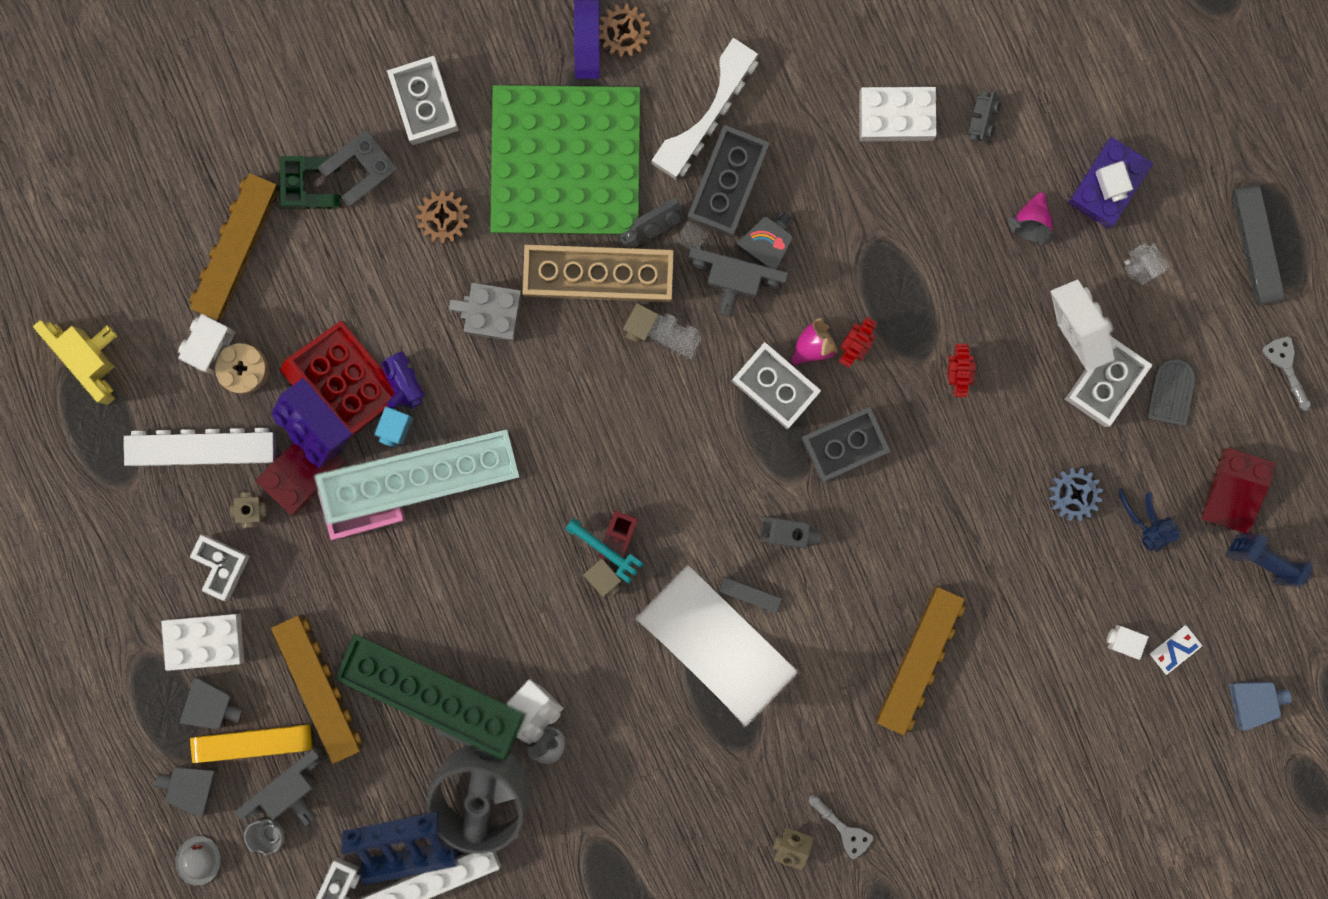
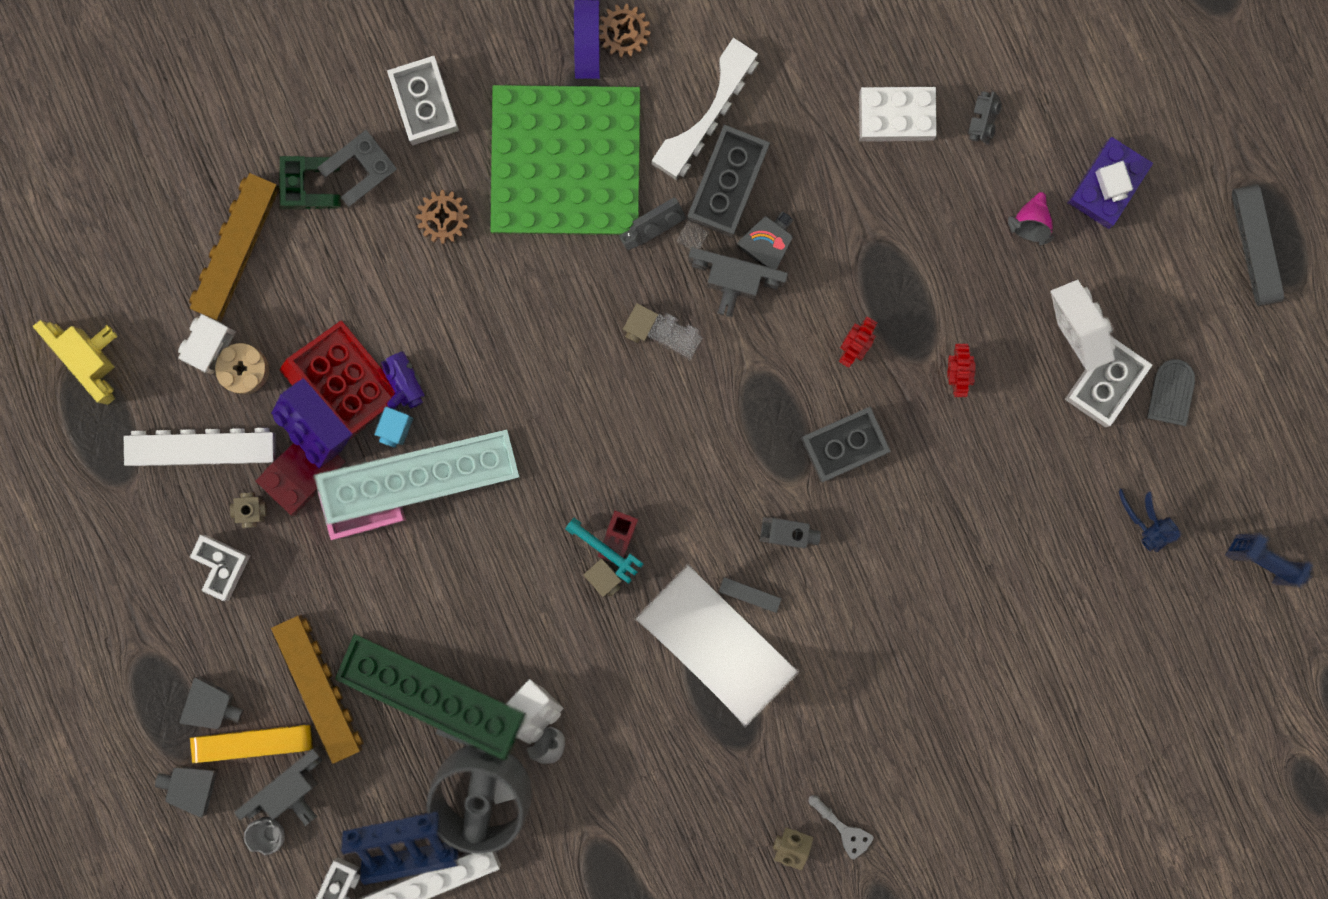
white brick [161,613,245,671] -> none
light grey hat [176,836,221,886] -> none
light grey hinge [449,283,522,342] -> none
tan brick [523,245,673,302] -> none
white brick [732,342,821,429] -> none
dark pink hat [792,318,838,366] -> none
pearl gold brick [875,587,966,735] -> none
sand blue gear [1048,468,1103,521] -> none
white brick [1107,625,1148,660] -> none
clear brick [1124,243,1170,286] -> none
white sticker [1150,625,1202,675] -> none
dark red slope [1201,448,1277,534] -> none
sand blue torso [1228,681,1292,731] -> none
light grey piece [1262,337,1311,411] -> none

